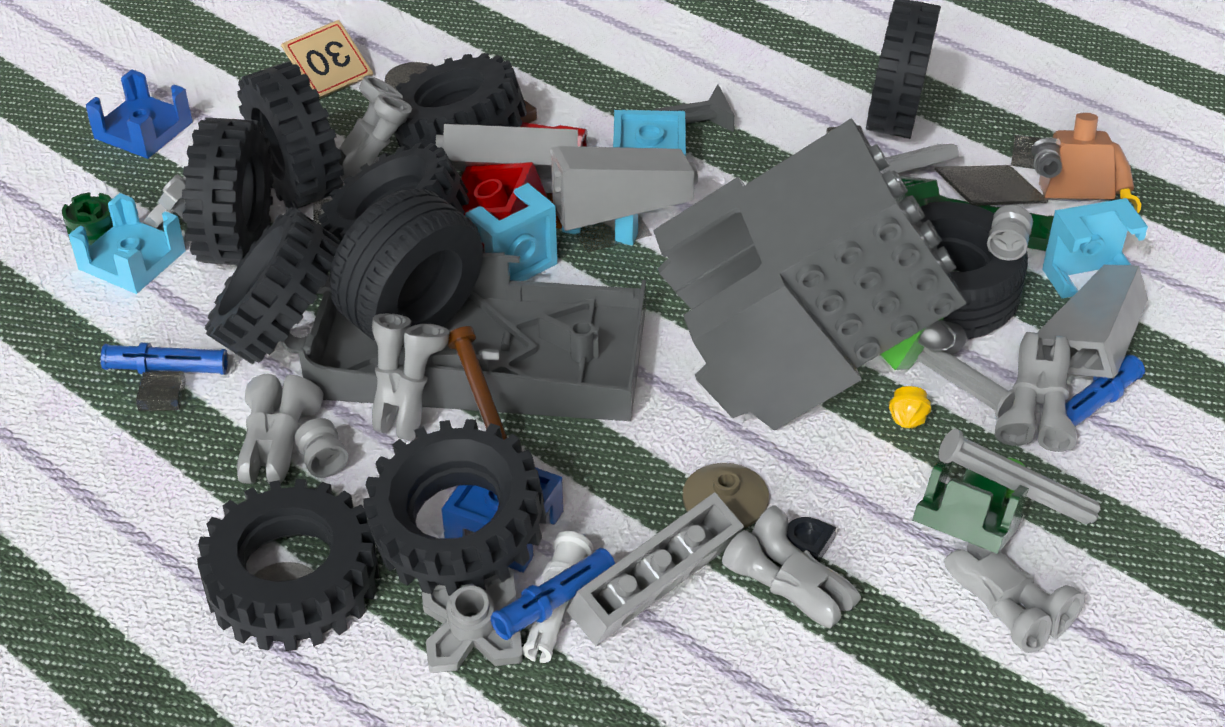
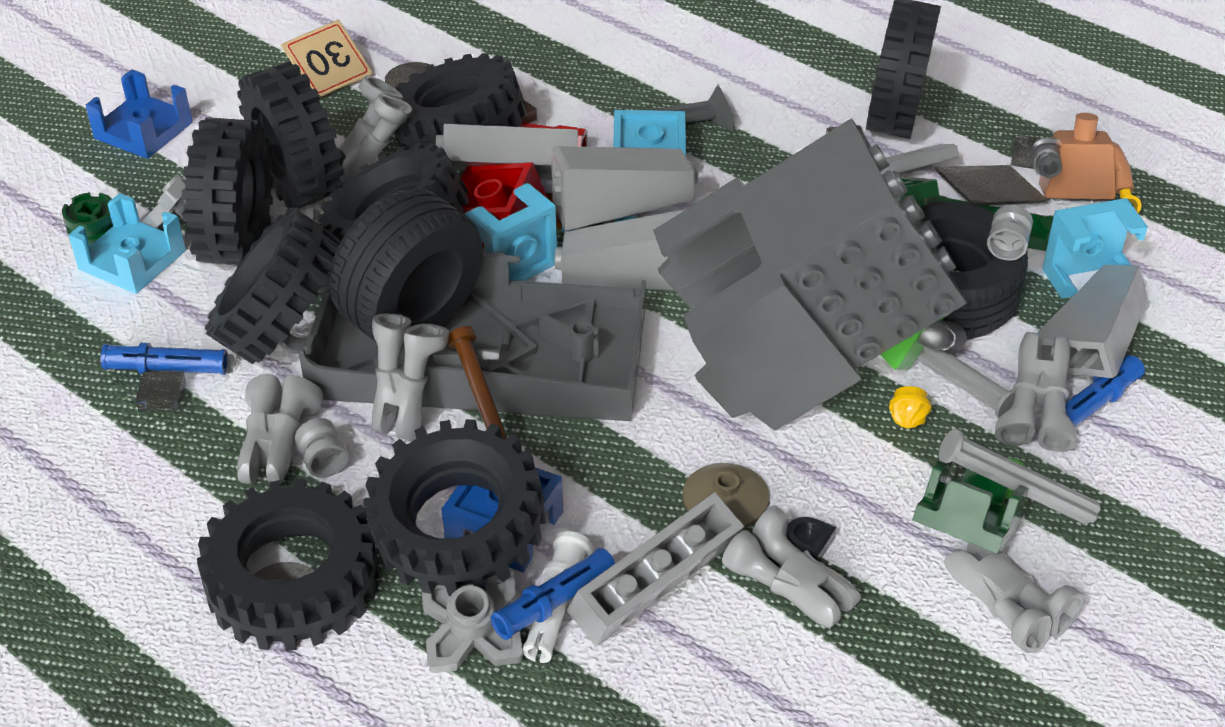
none -> light grey slope [555,209,686,290]

